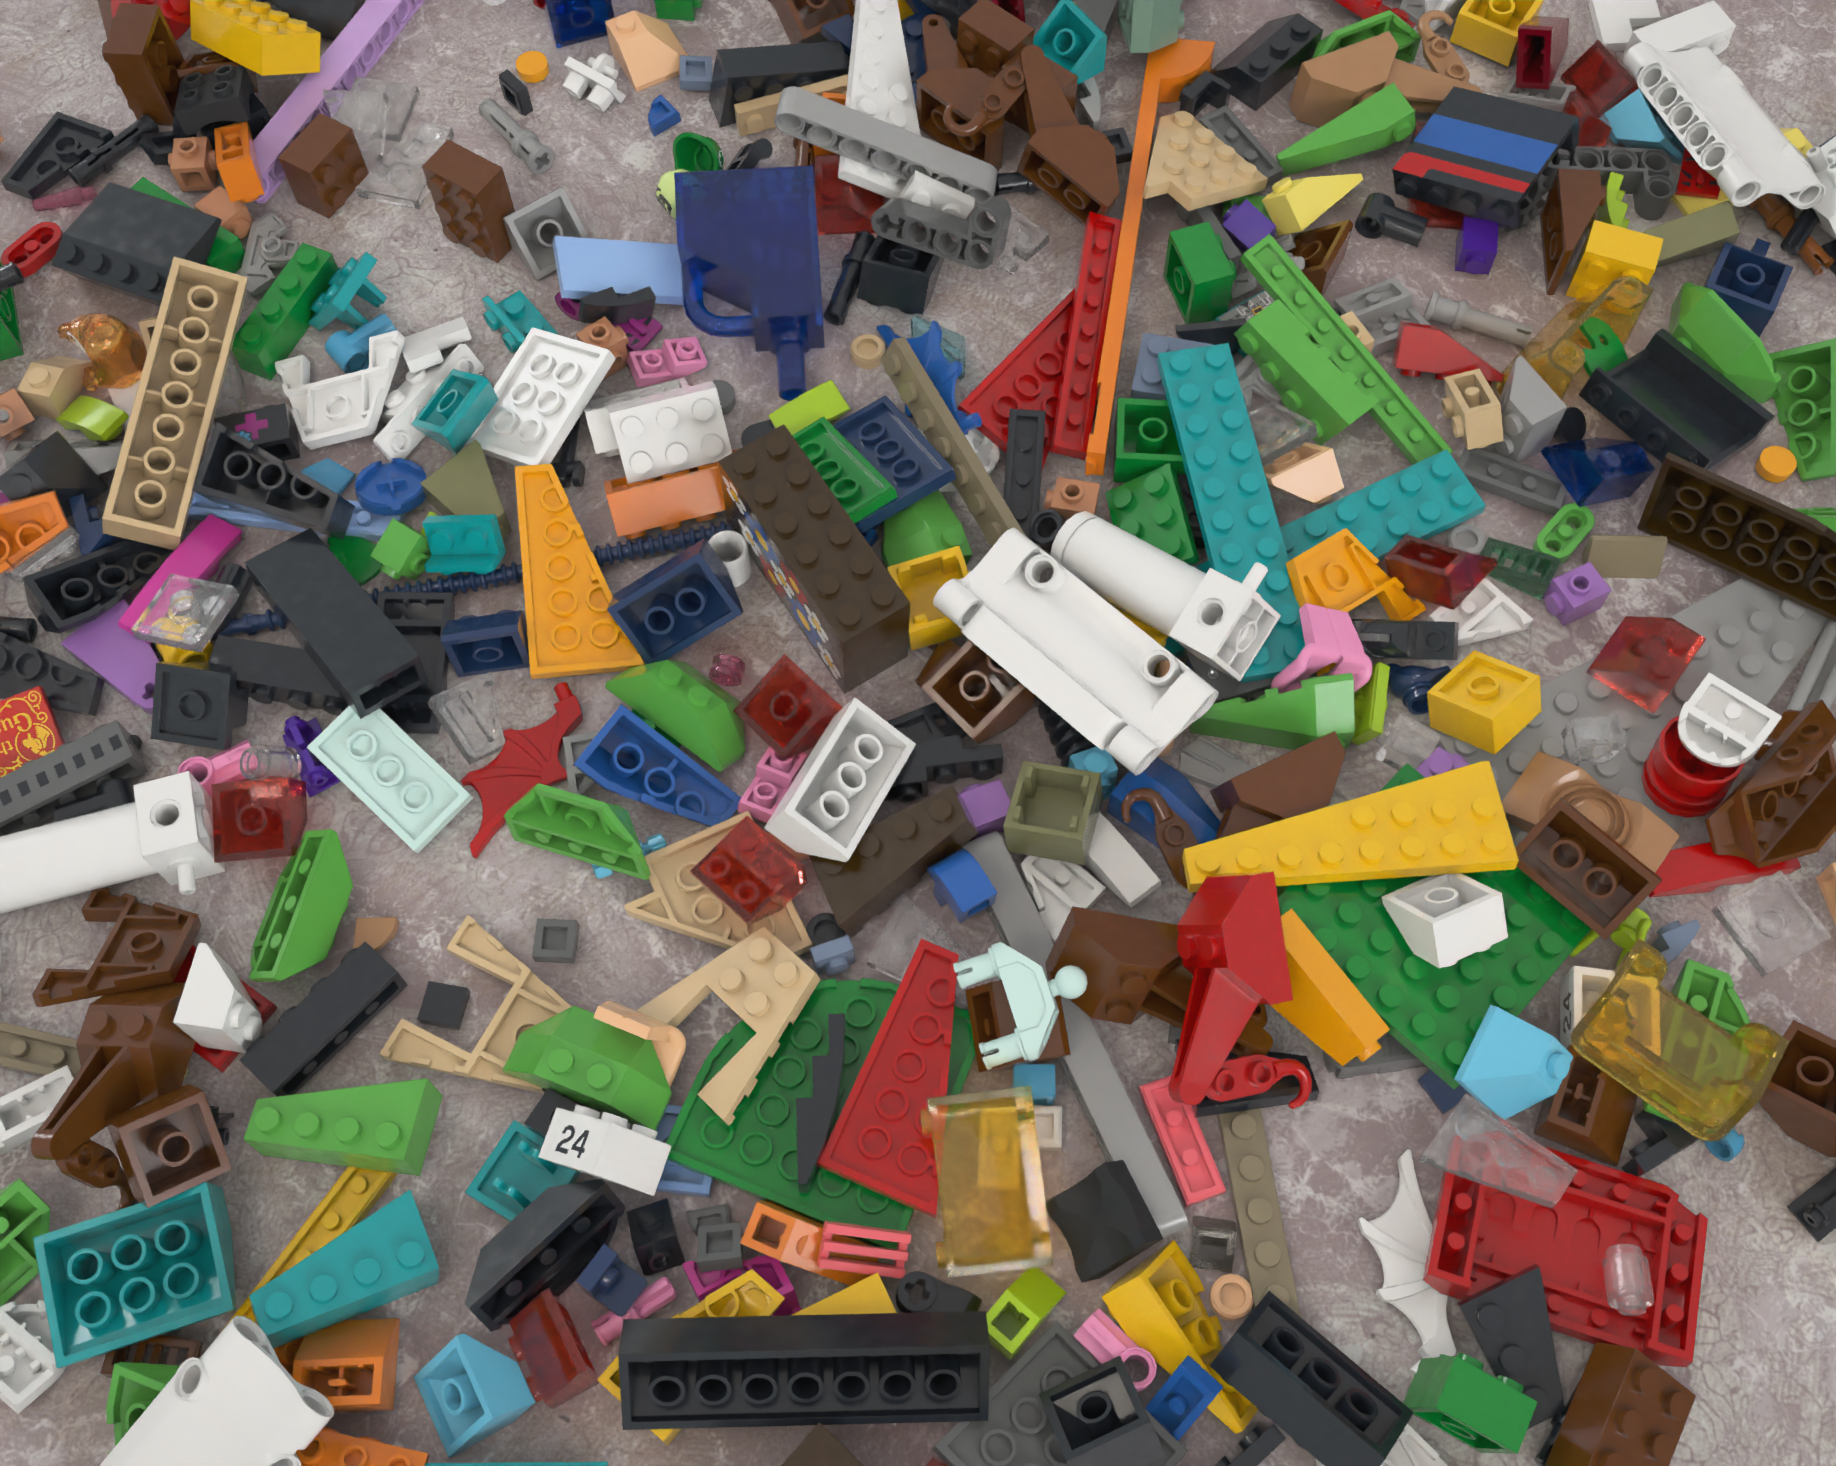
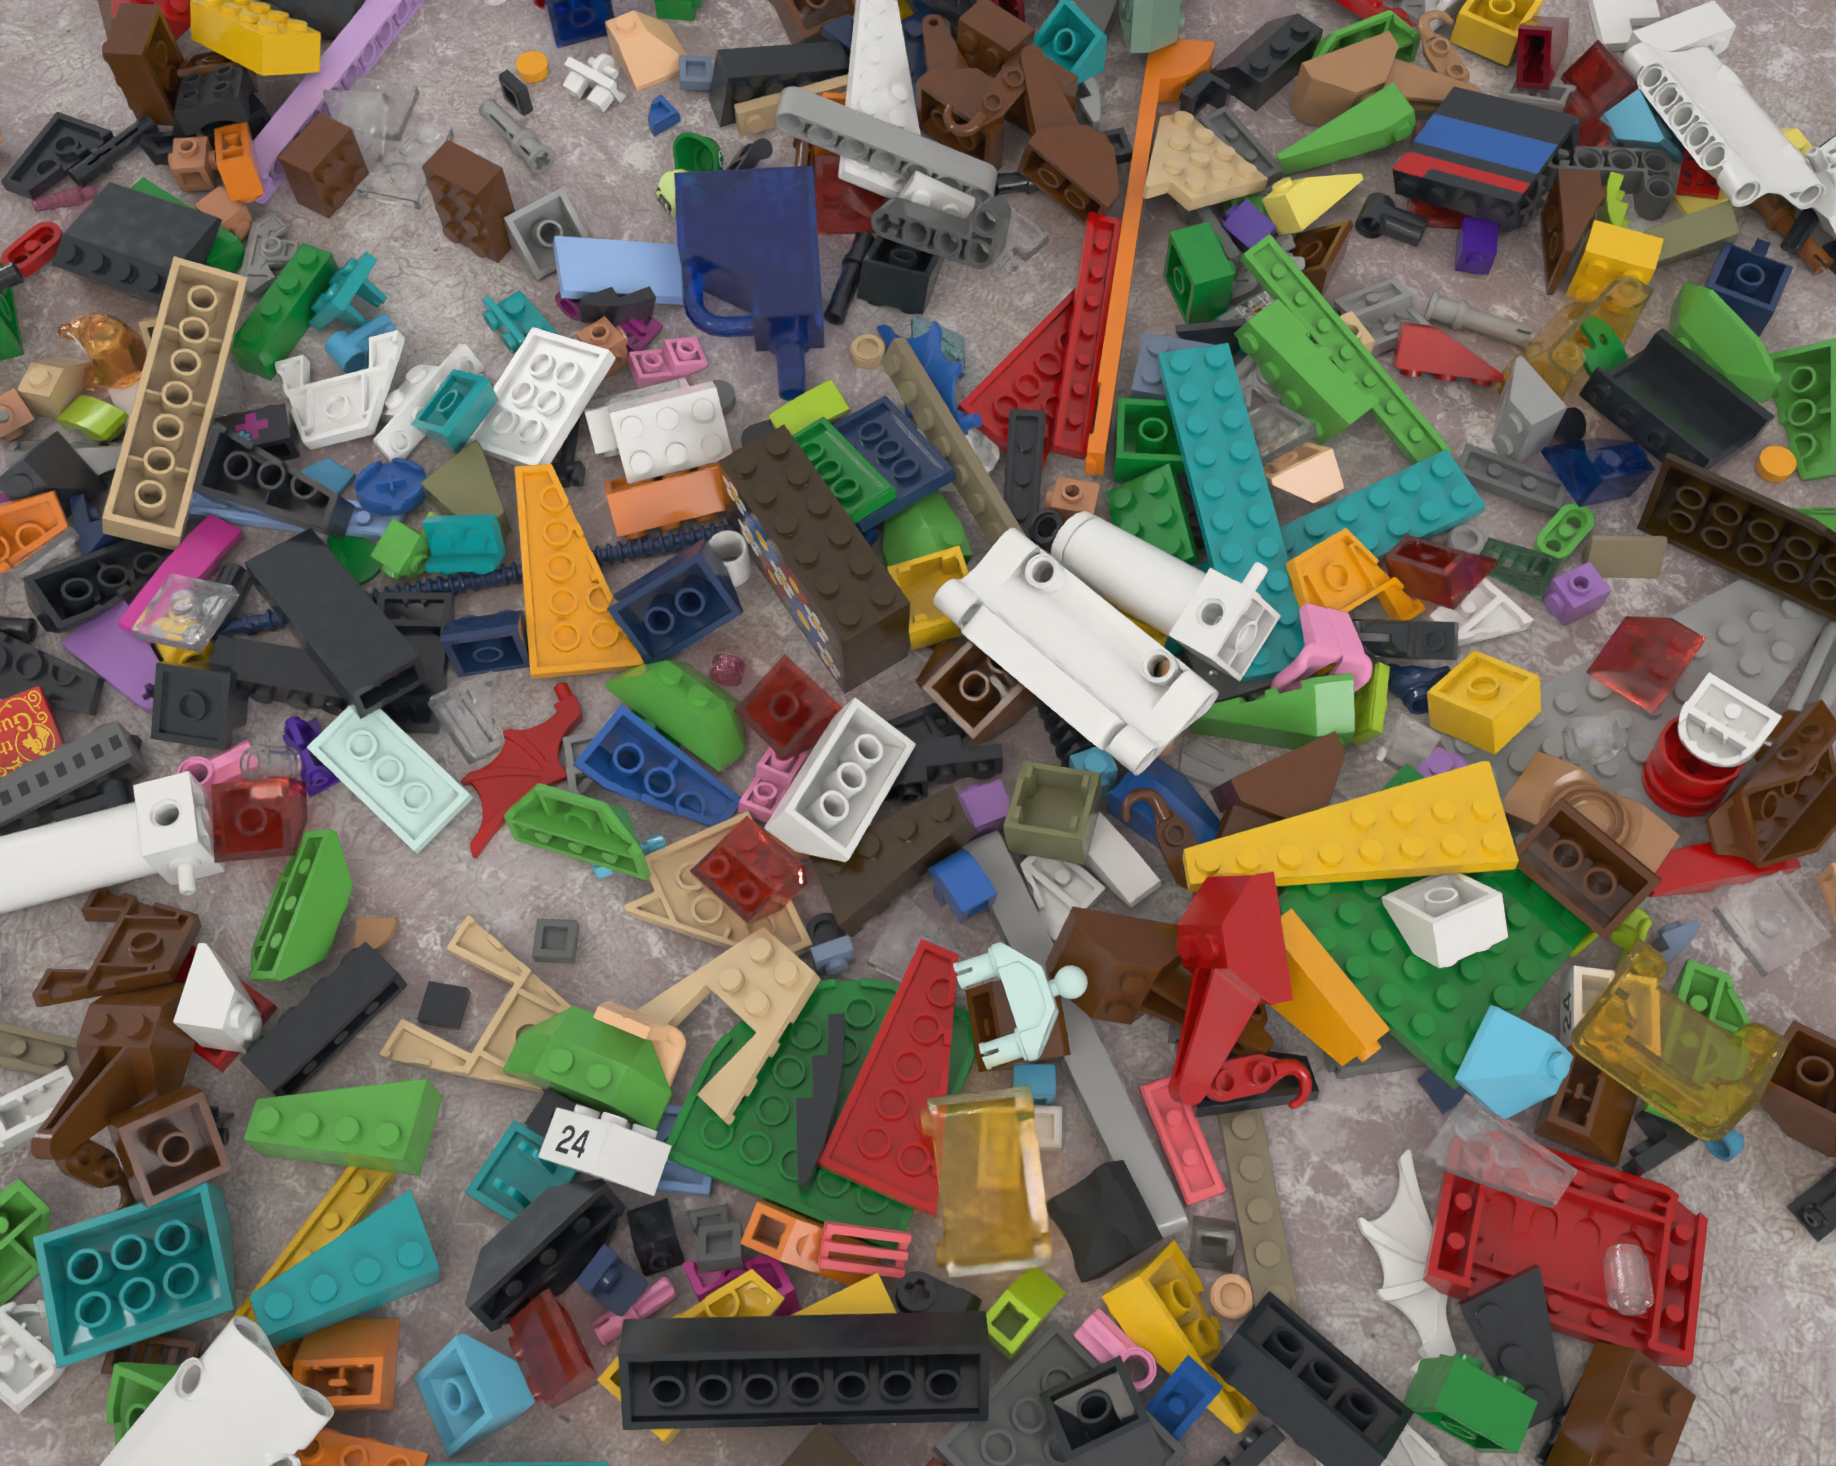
white tile [402,317,472,373] -> none
tan brick [1441,368,1504,450] -> none

